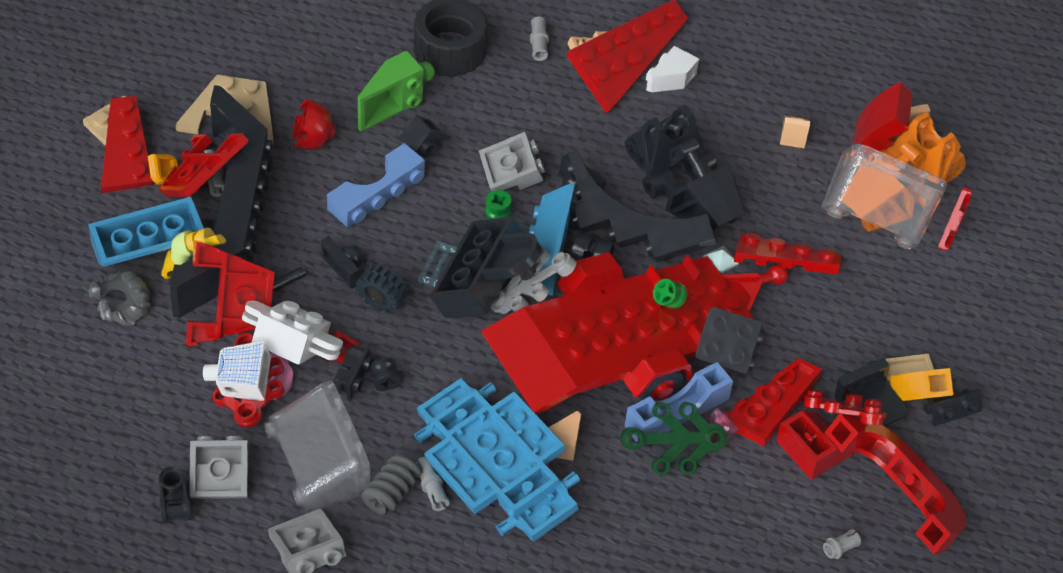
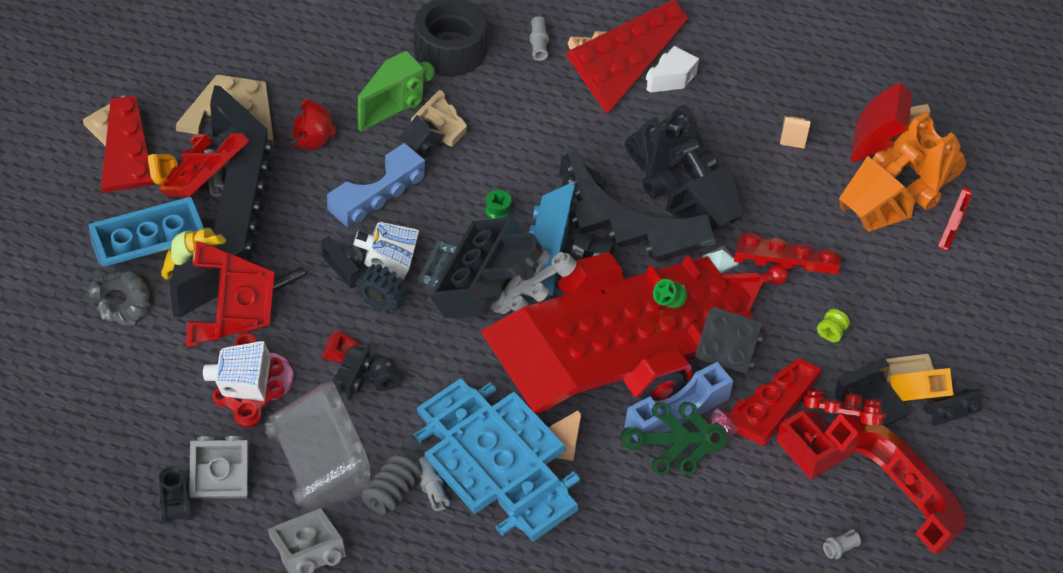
white brick [242,301,343,365] -> none
light grey plate [479,132,546,191] -> none
clear windscreen [821,144,947,249] -> none
none -> torso [353,222,419,282]
none -> tan wing [411,90,467,147]
none -> lime wheel [817,309,850,343]

